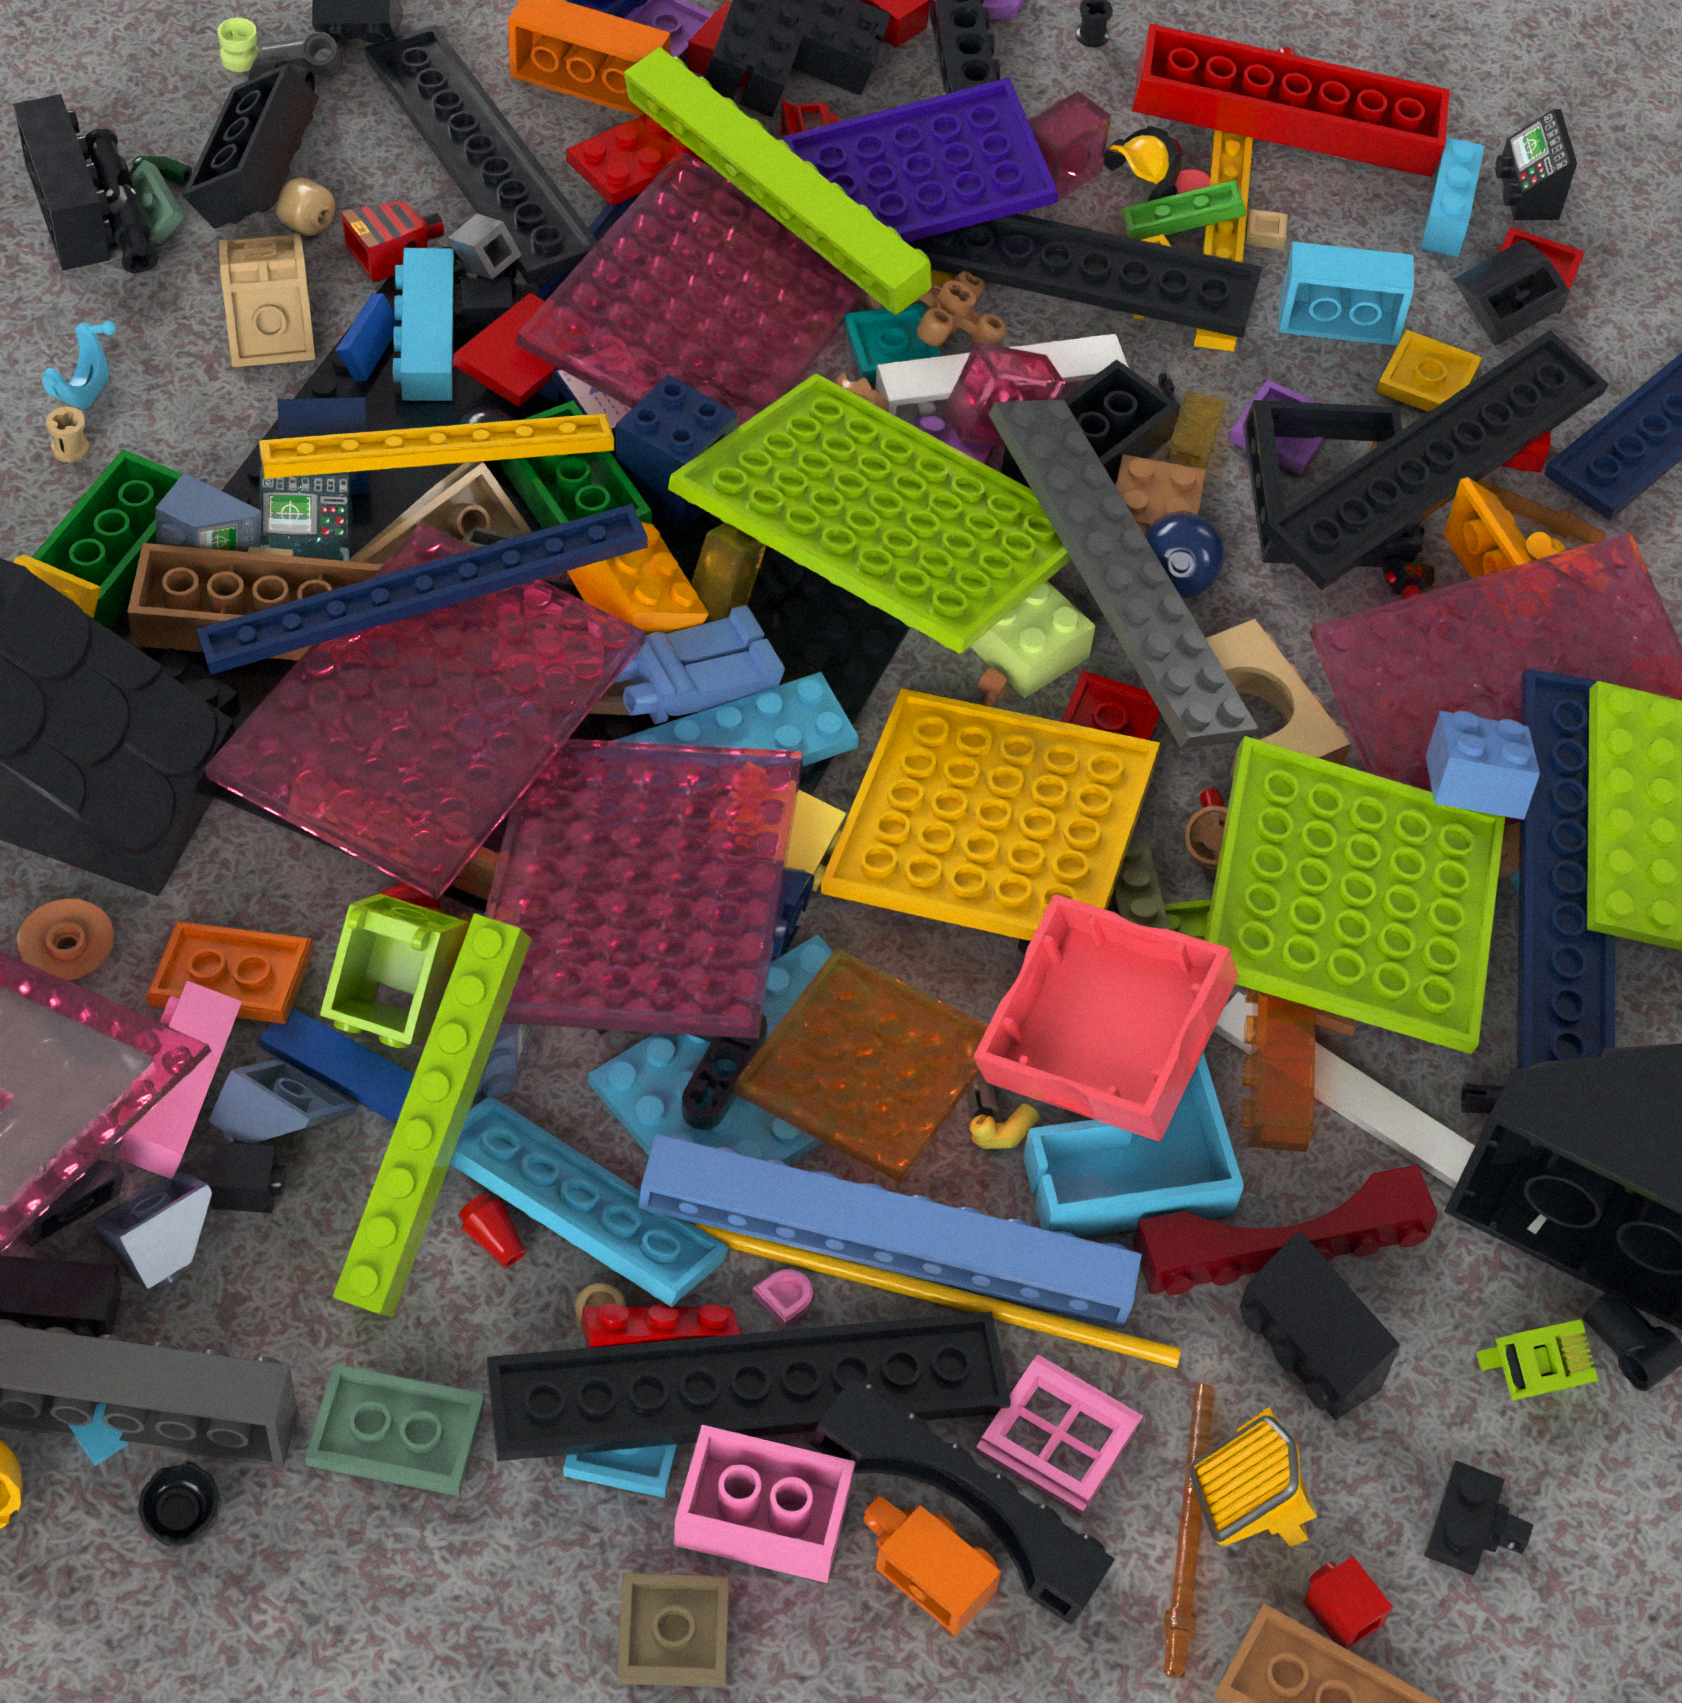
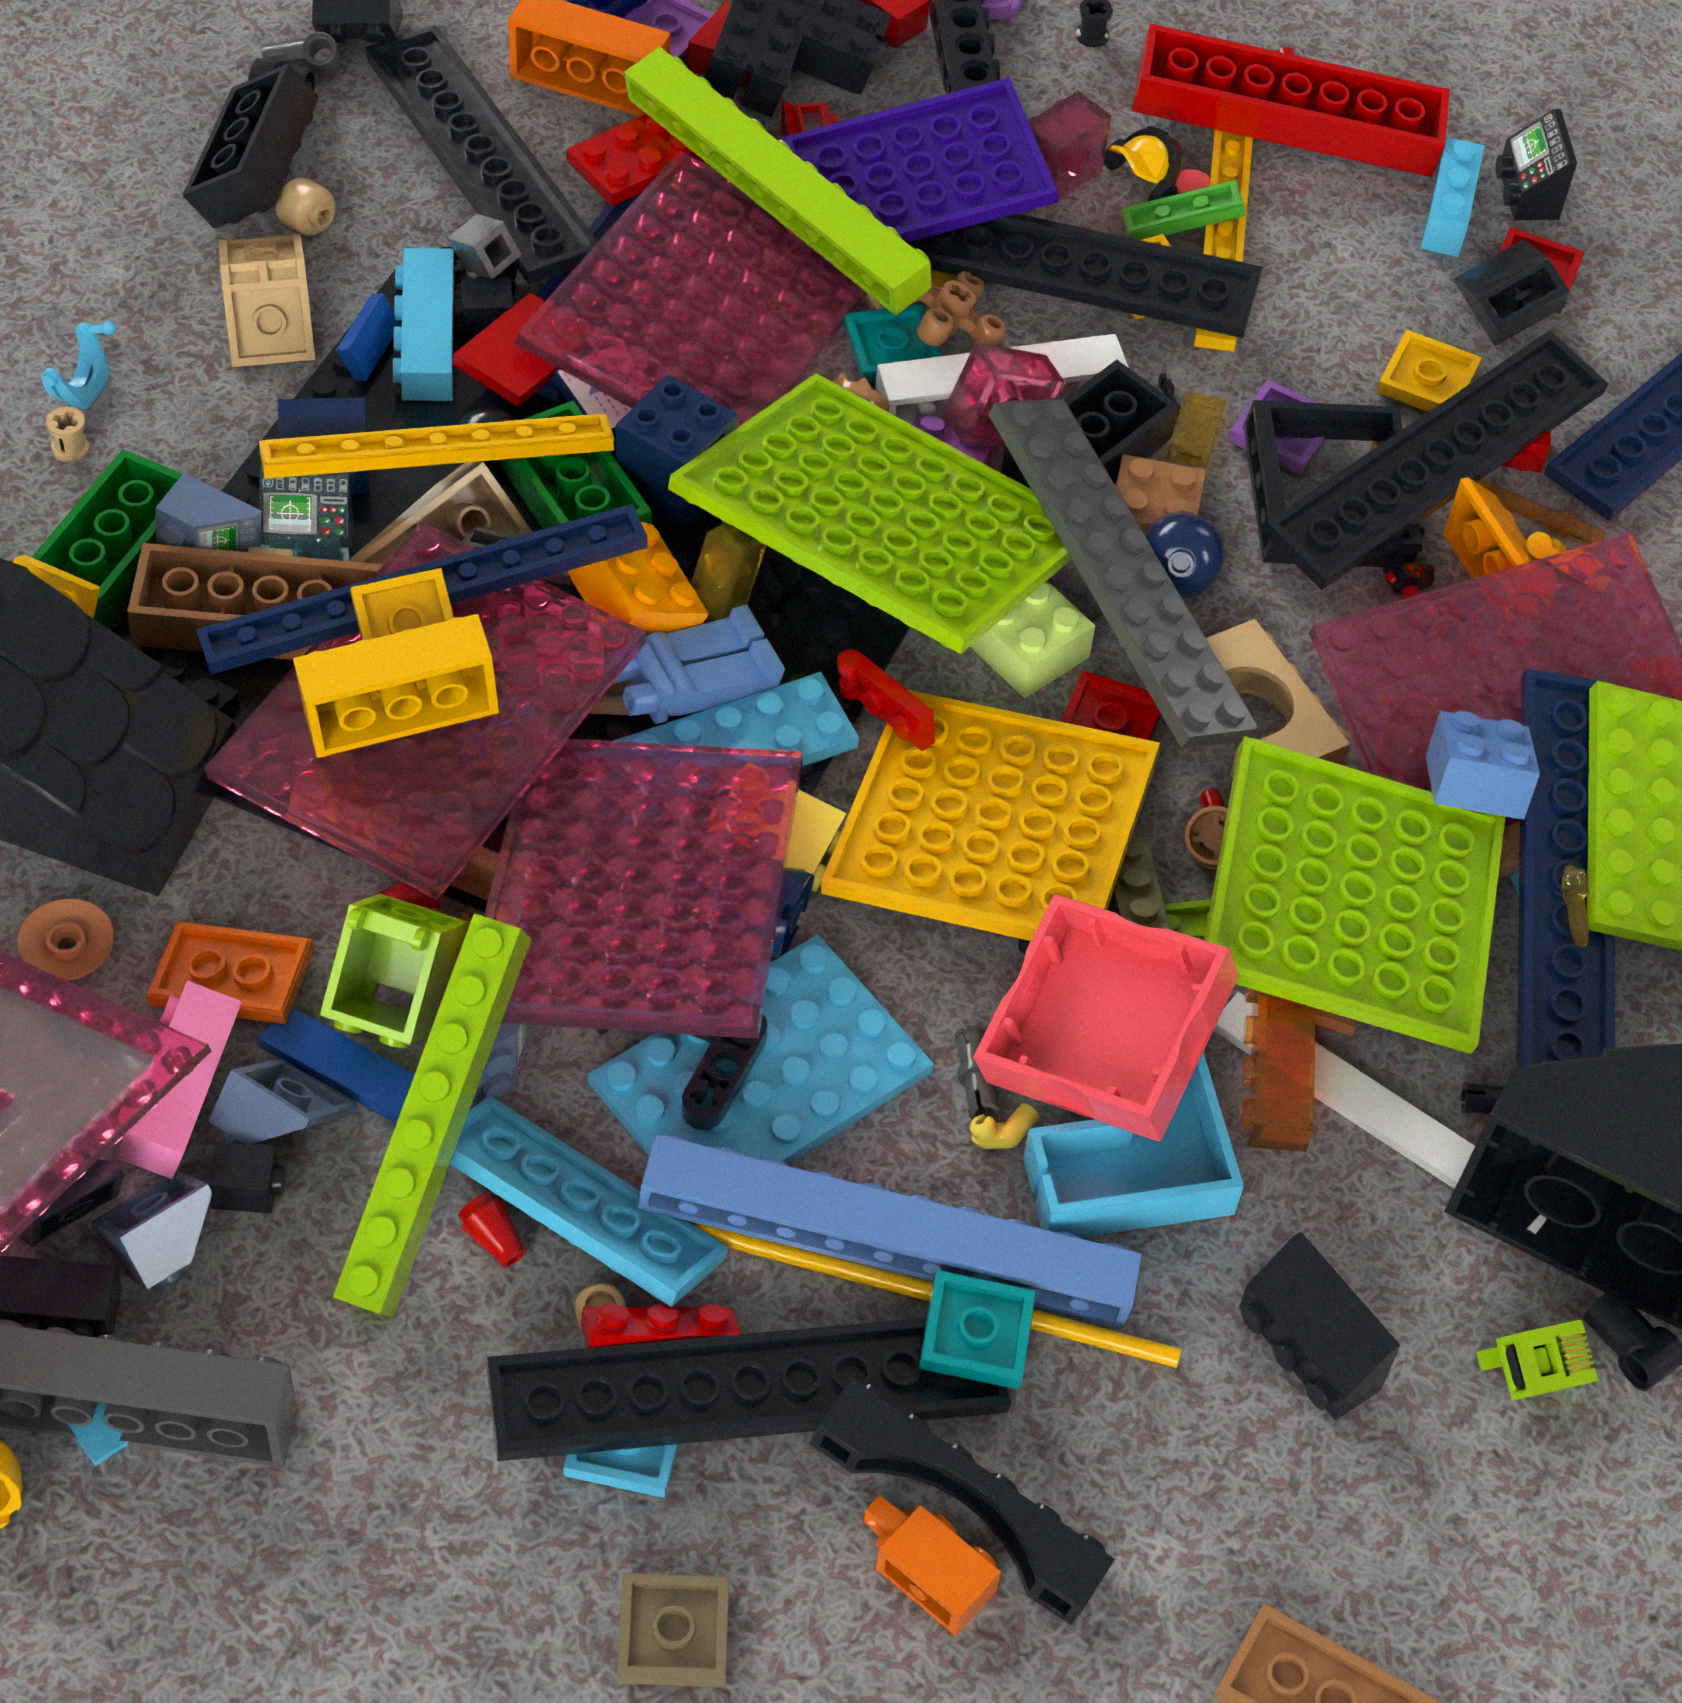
black brick [13,94,114,271] -> none
black piece [84,129,158,273] -> none
dark green arm [129,155,192,185] -> none
sand green plate [131,160,186,245] -> none
black hair [137,1462,221,1546] -> none
yellowish green wheel [217,17,259,72] -> none
sand green plate [305,1364,485,1496] -> none
torso [341,201,444,283] -> none
bright pink brick [674,1425,855,1583] -> none
clear orange plate [734,948,988,1183] -> none
bright pink tile [752,1269,813,1329] -> none
bright pink piece [975,1354,1143,1515] -> none
nougat hand [978,668,1007,707] -> none
dark red arch [1133,1164,1438,1295] -> none
clear orange bar [1163,1384,1215,1678] -> none
yellow piece [1189,1407,1318,1547] -> none
tan tile [1245,209,1288,250] -> none
medium azure brick [1279,242,1414,346] -> none
red brick [1303,1556,1393,1650] -> none
black hinge [1424,1460,1533,1575] -> none
none -> yellow brick [293,614,499,758]
none -> yellow plate [350,568,454,640]
none -> red plate [837,649,935,752]
none -> teal plate [918,1270,1036,1390]
none -> clear yellow piece [1562,865,1590,947]

